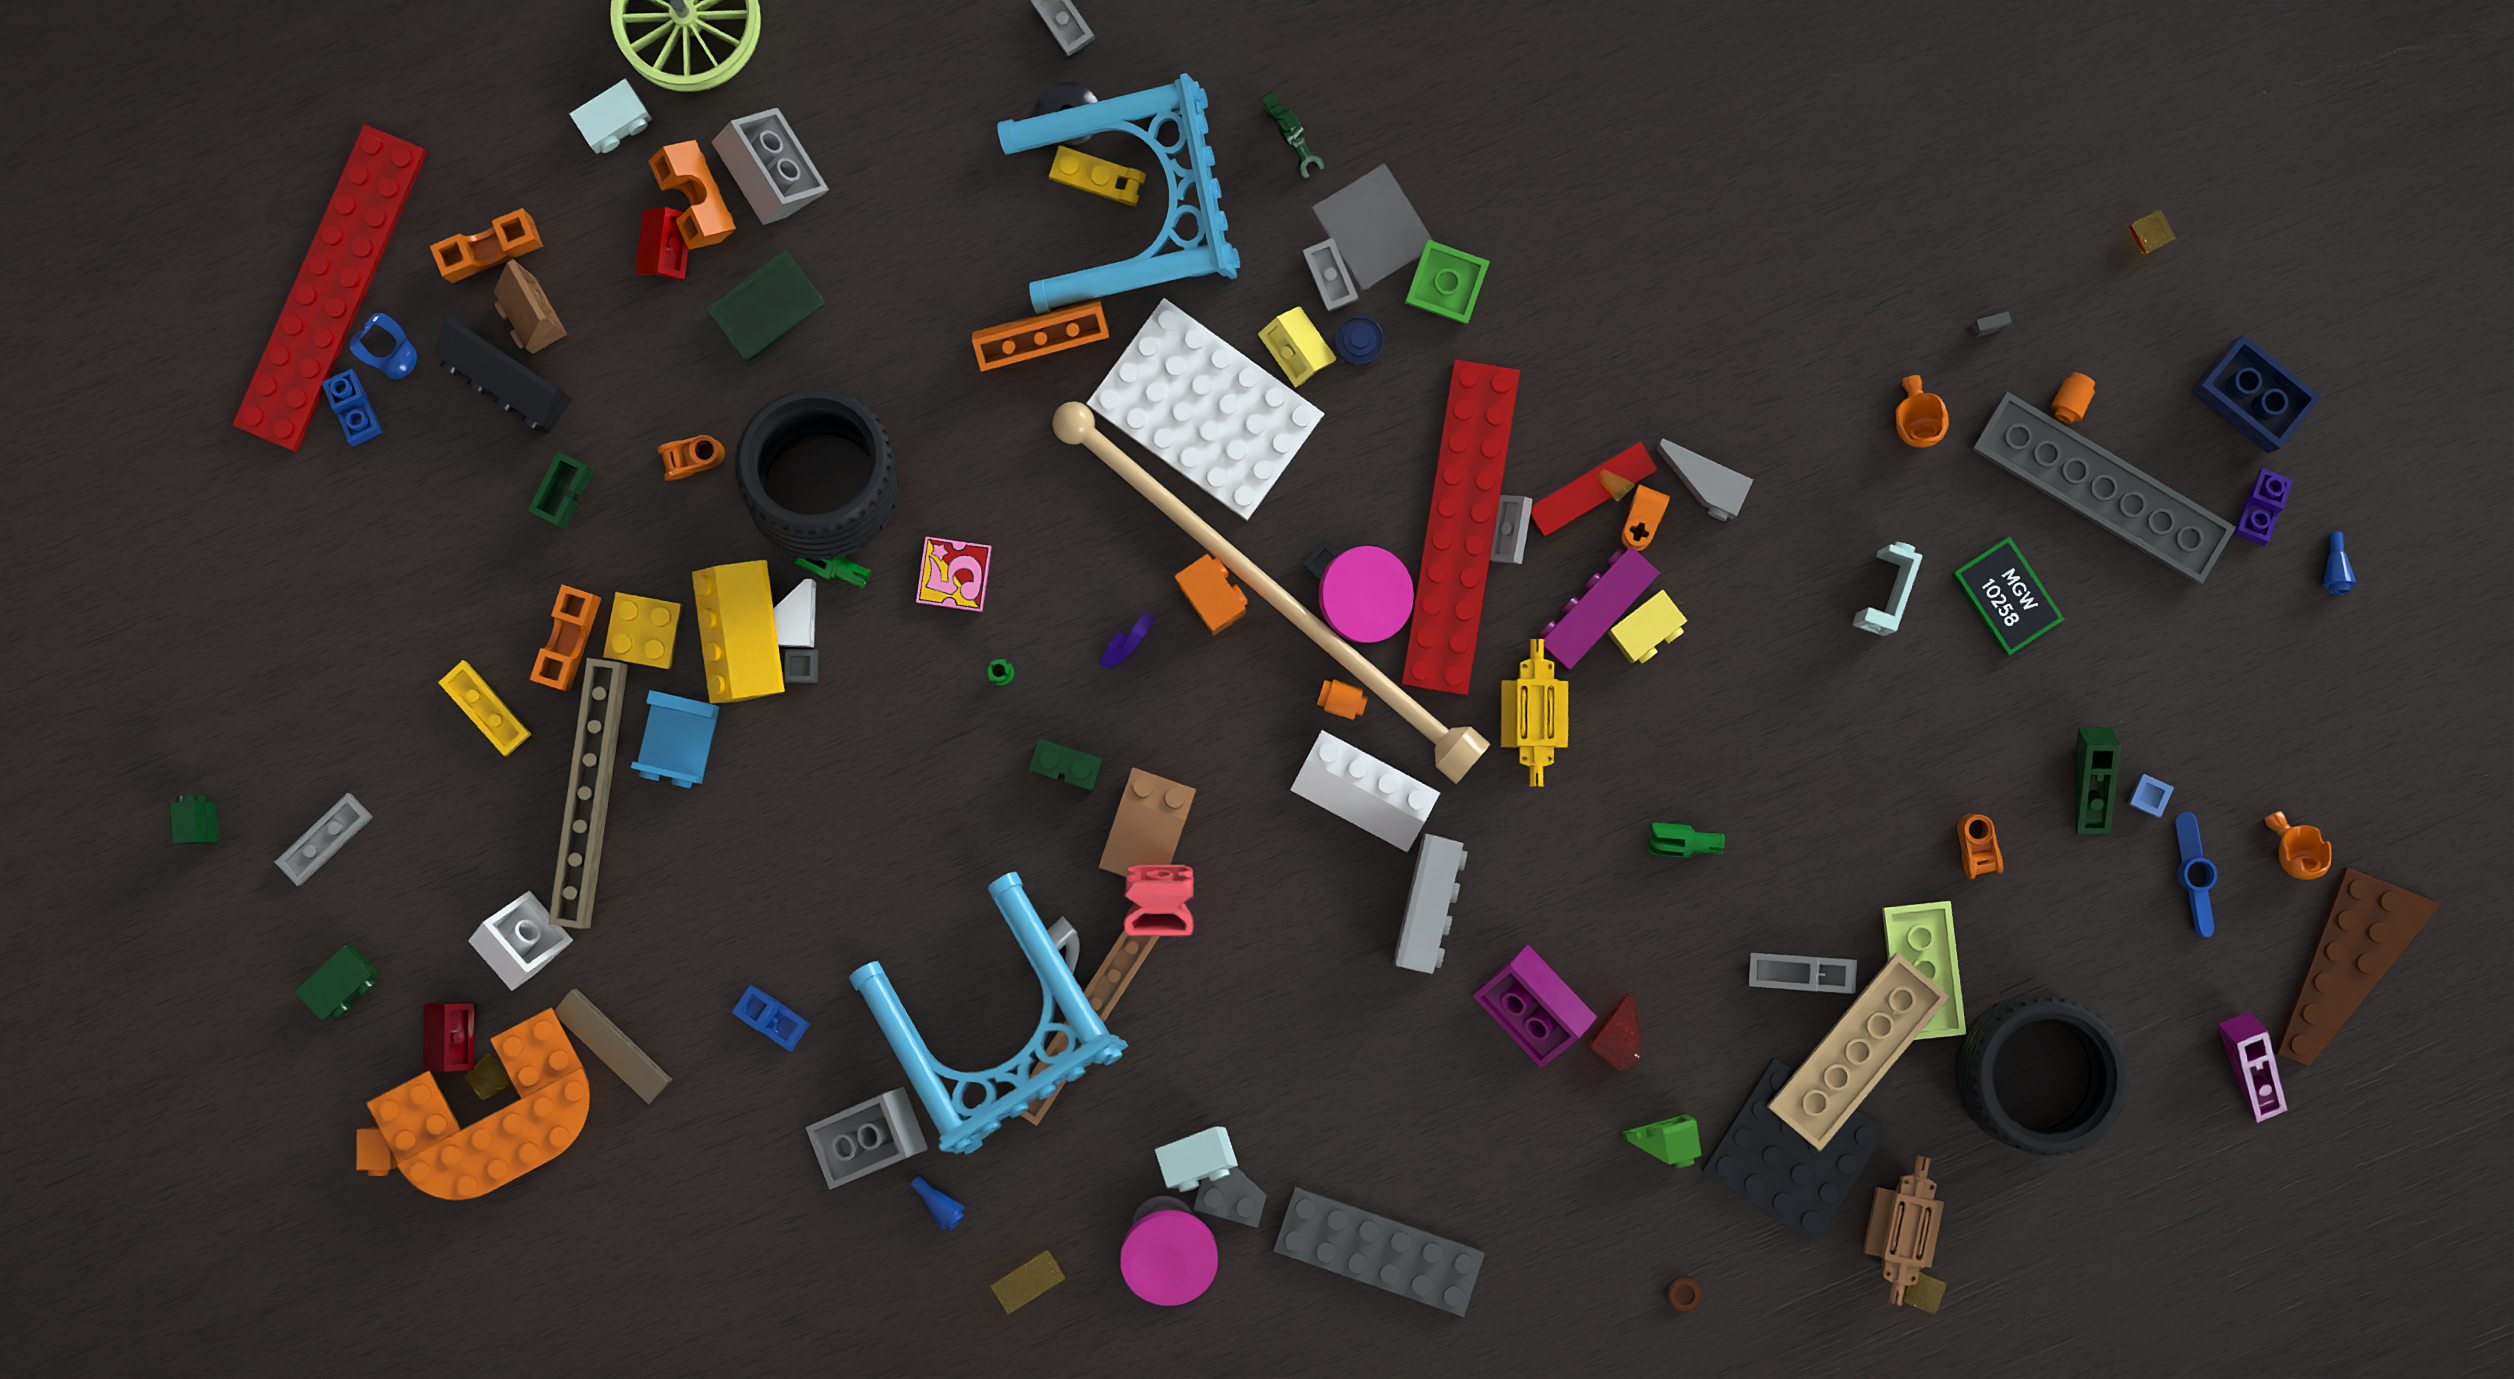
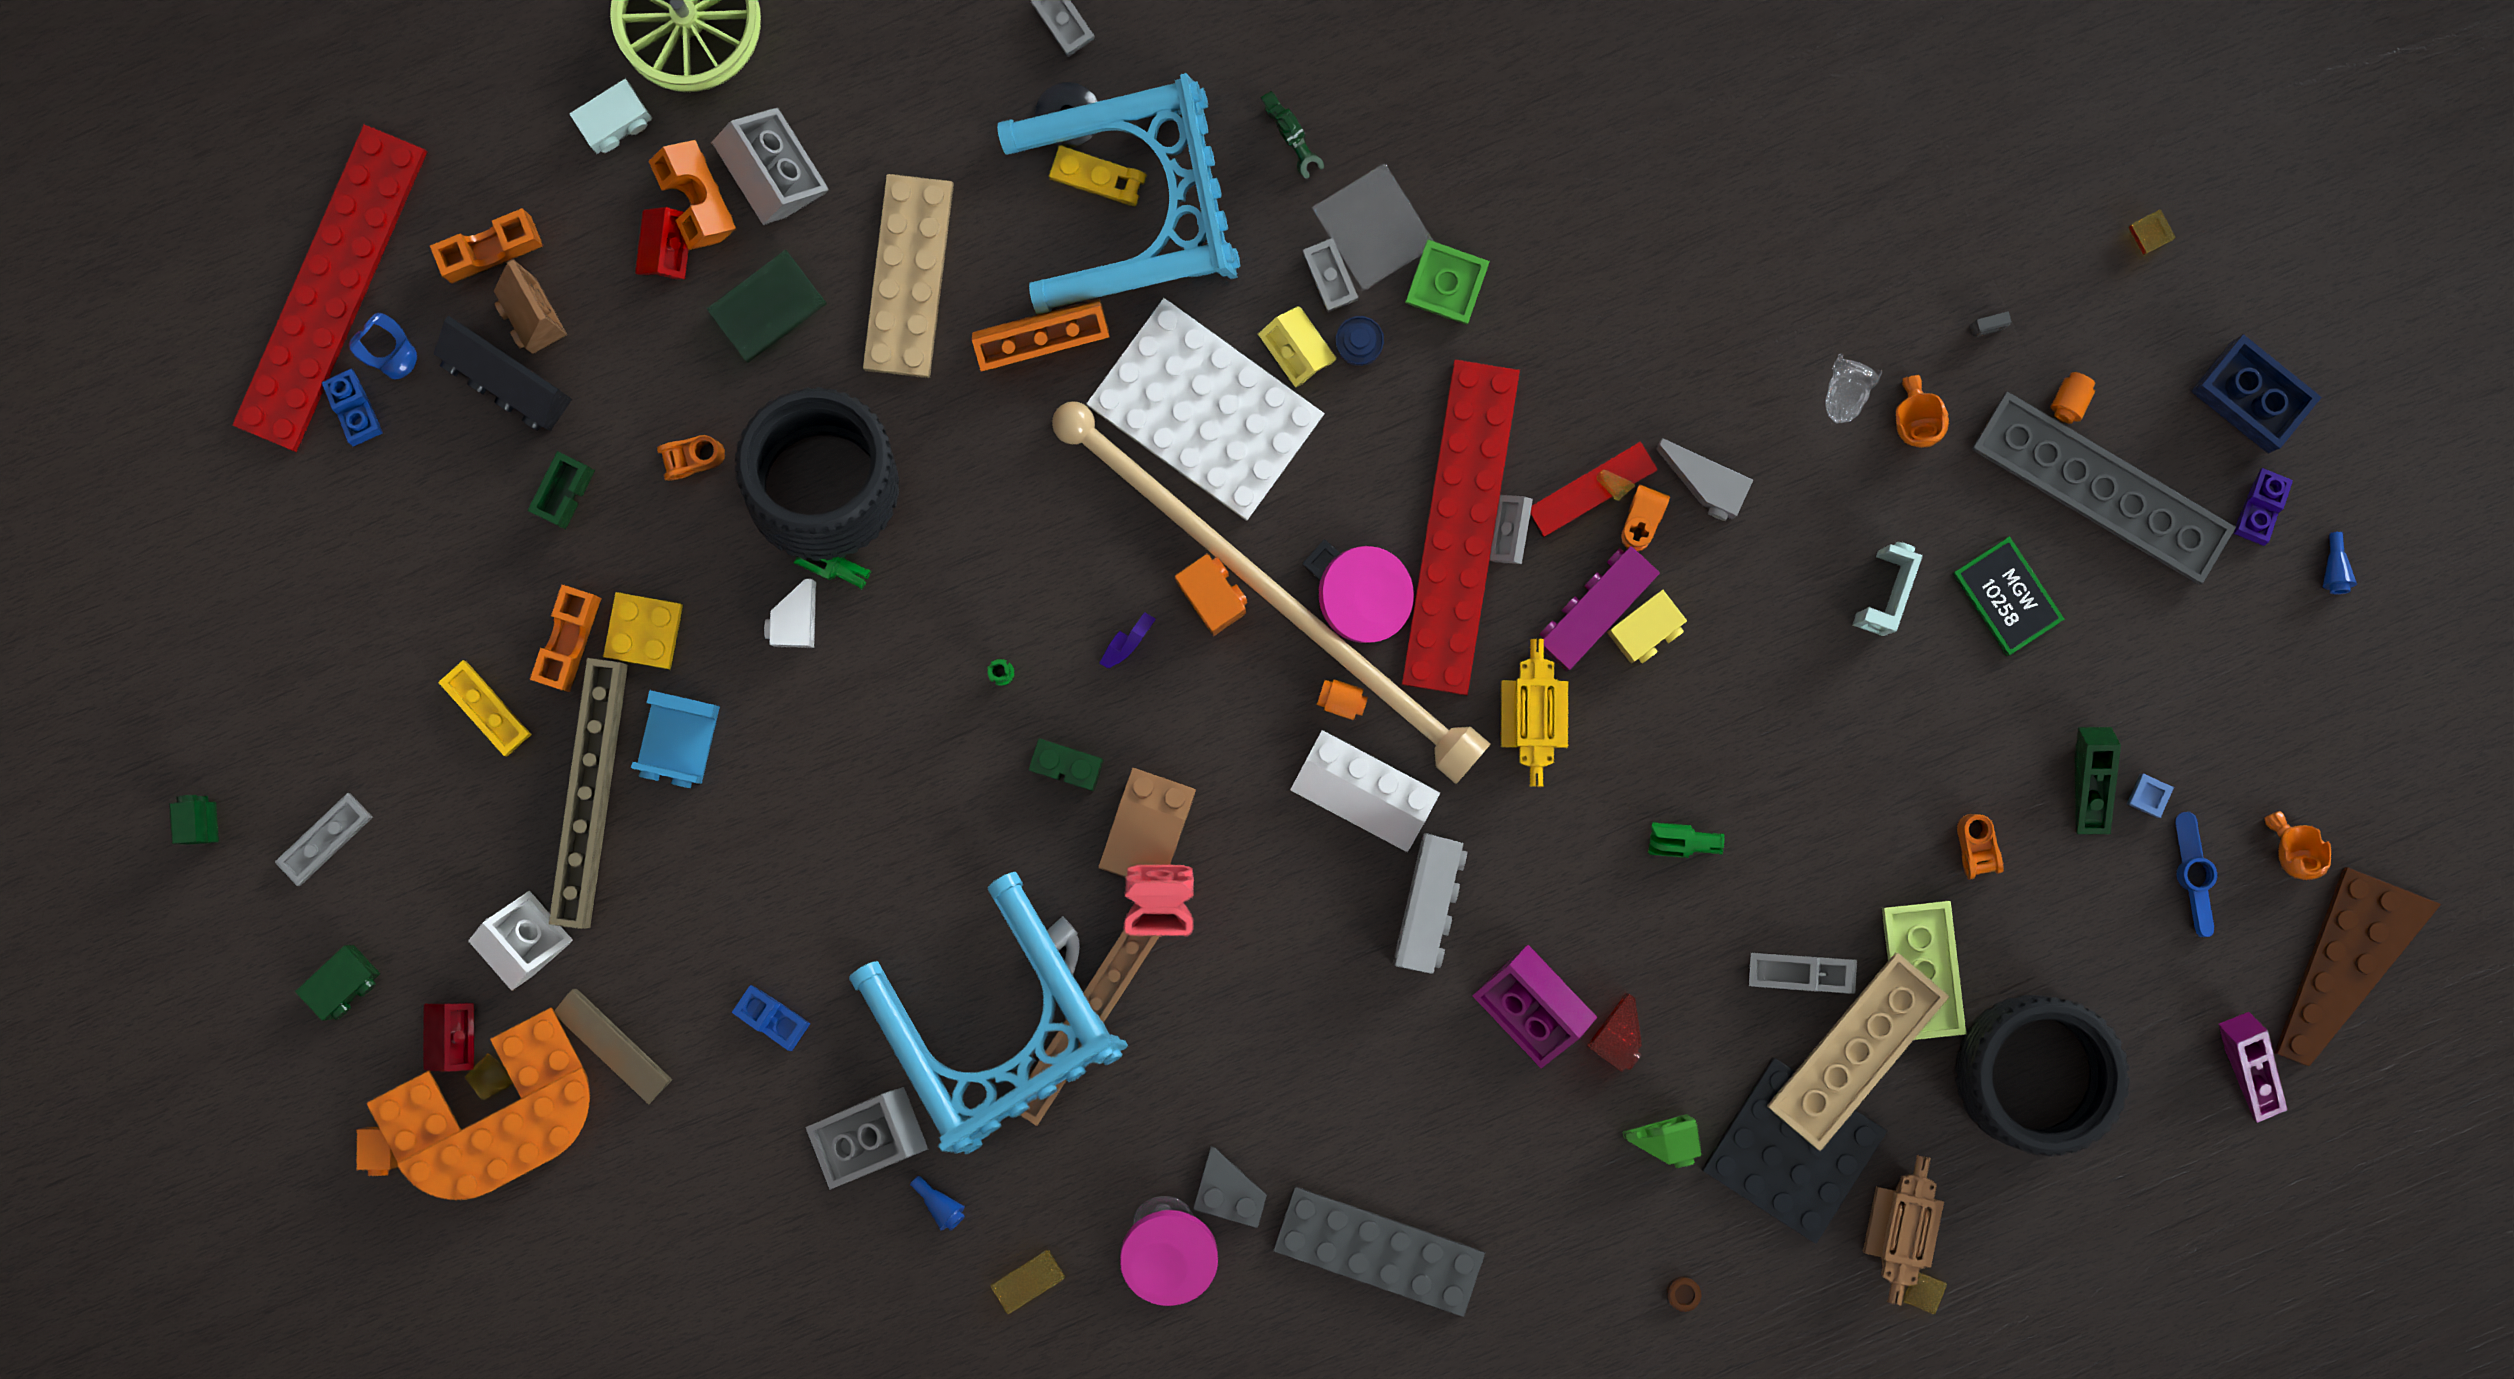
yellow slope [692,560,785,704] -> none
dark grey tile [783,649,819,683] -> none
tile [916,537,992,612] -> none
light aqua brick [1155,1127,1238,1192] -> none
none -> tan plate [863,174,954,378]
none -> clear piece [1825,354,1882,424]

